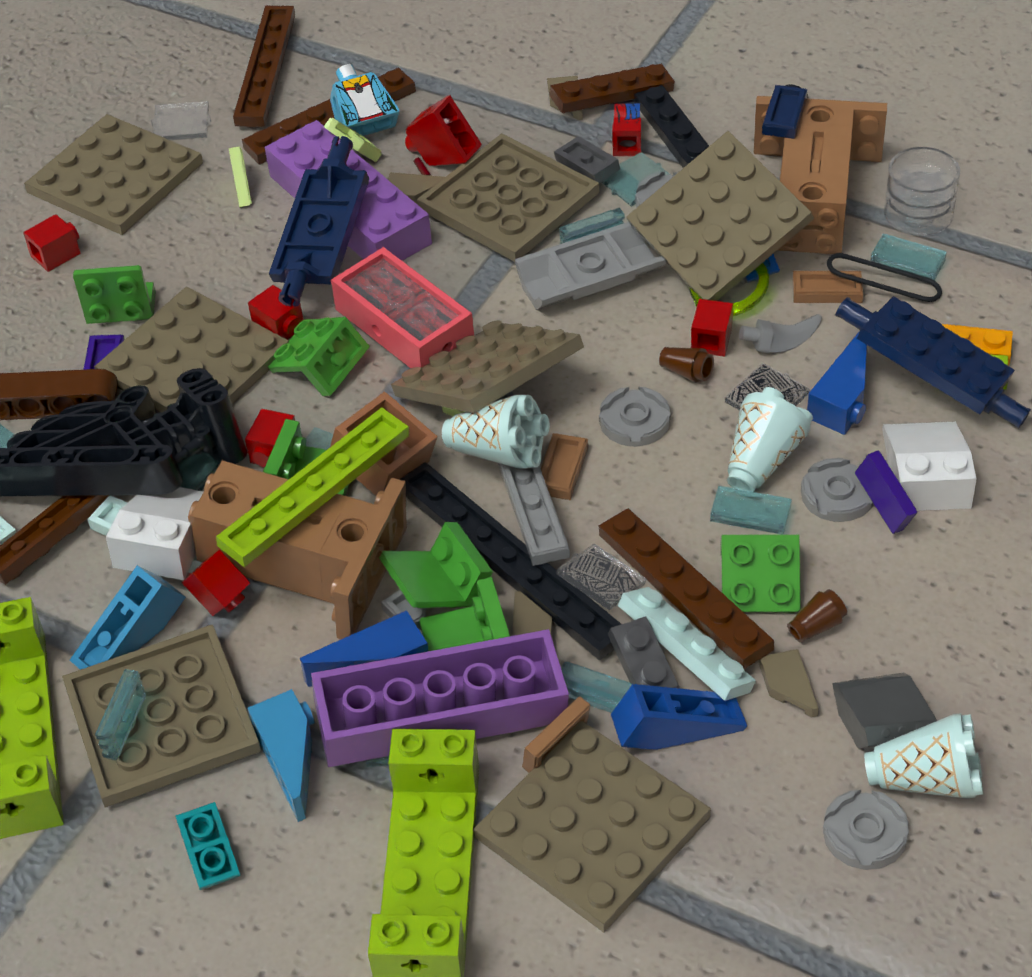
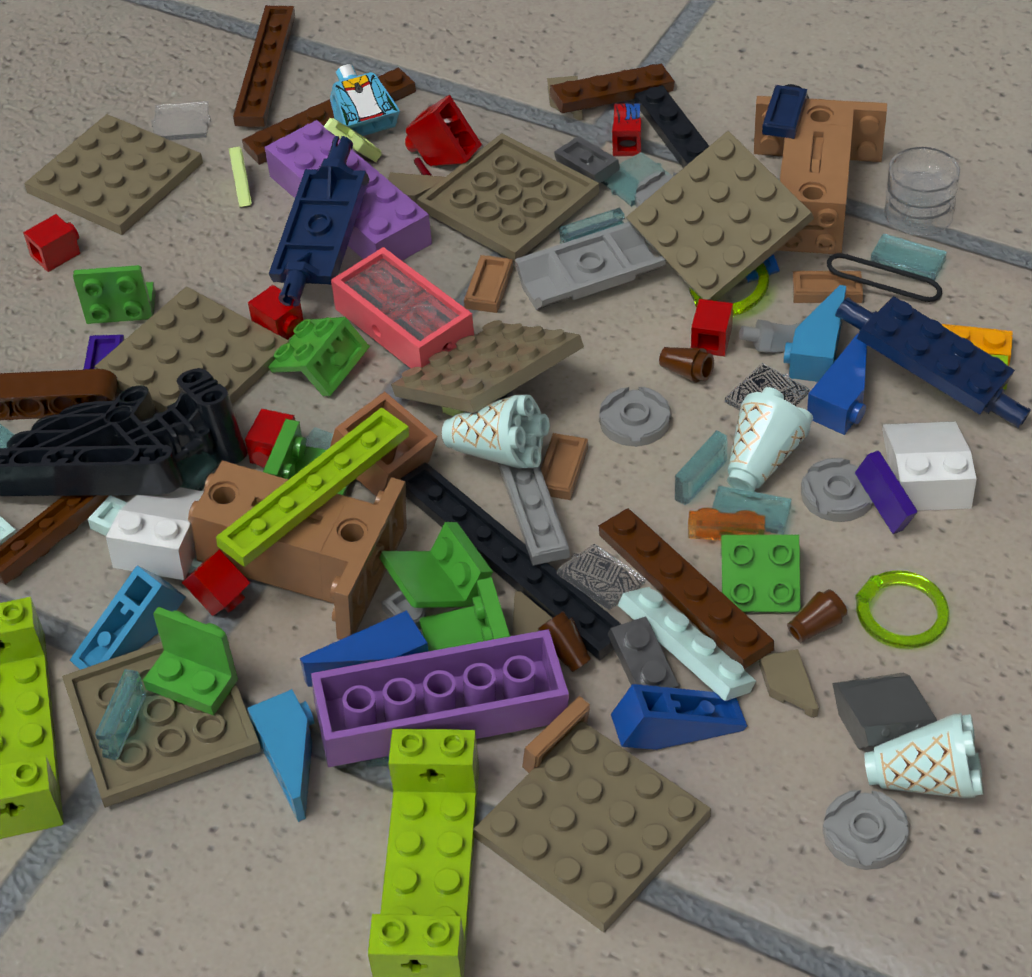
teal slope [175,802,240,890] -> none
clear light blue tile [561,661,632,713] -> none
none -> bright green bracket [143,607,238,716]
none -> medium nougat tile [464,255,513,313]
none -> reddish brown cone [537,611,591,672]
none -> clear light blue tile [675,430,728,505]
none -> clear orange plate [688,508,766,540]
none -> dark azure slope [784,285,846,382]
none -> clear neon green piece [855,570,950,649]

